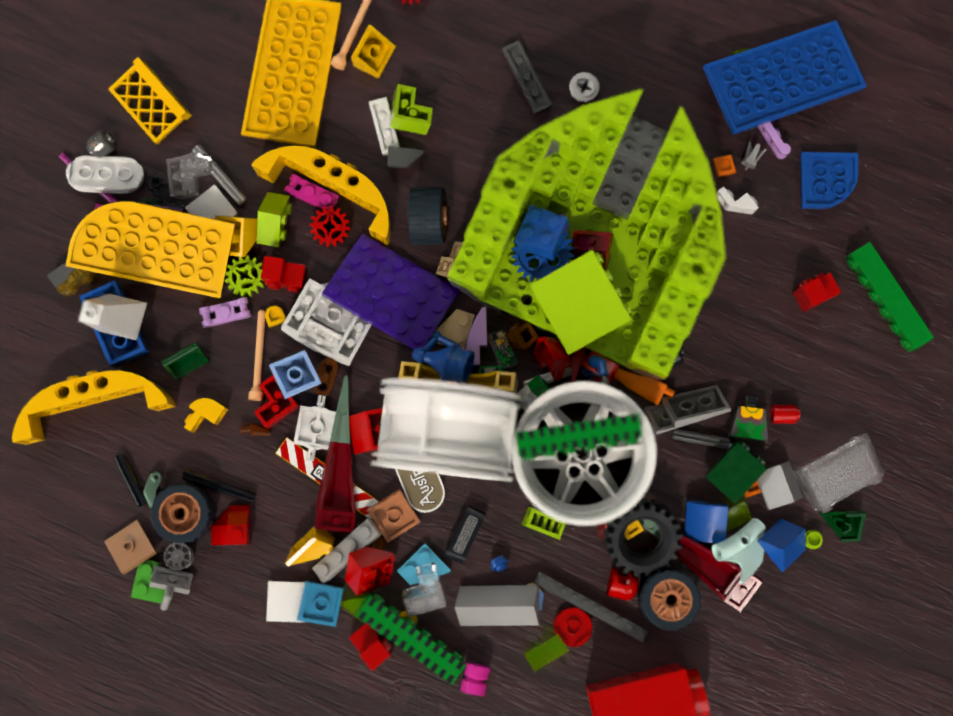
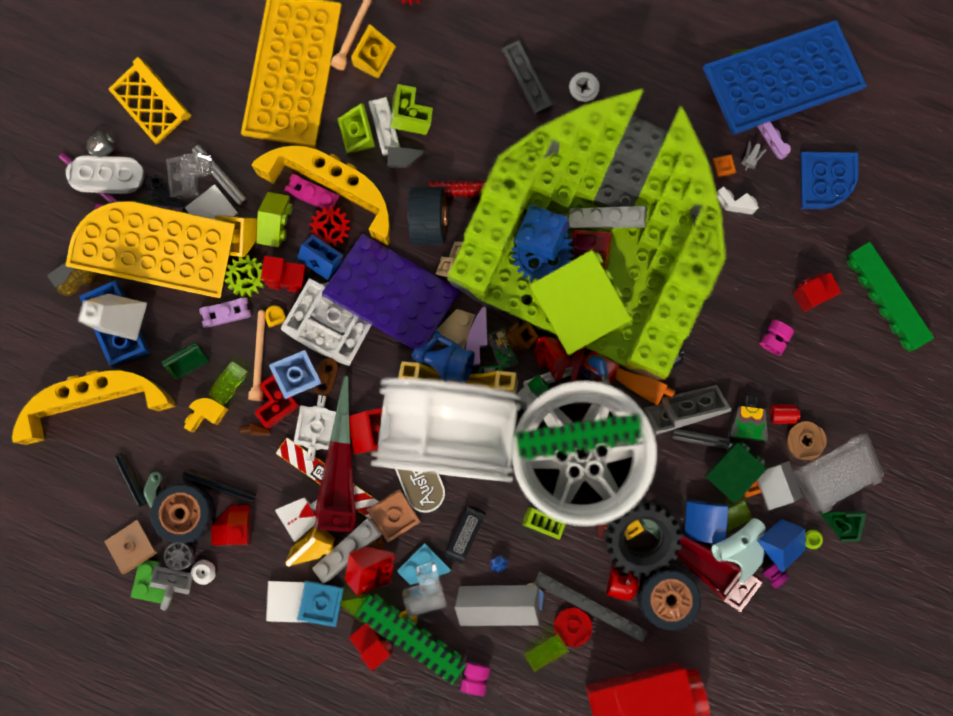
none -> white plate [191,560,216,585]
none -> clear neon green slope [208,361,248,405]
none -> white torso [275,498,317,542]
none -> blue brick [297,234,343,280]
none -> lime slope [338,104,375,154]
none -> red piece [429,180,487,198]
none -> light grey plate [568,206,647,229]
none -> dark pink wheel [759,320,795,355]
none -> magenta wheel [762,562,789,588]
none -> medium nougat plate [786,421,827,460]

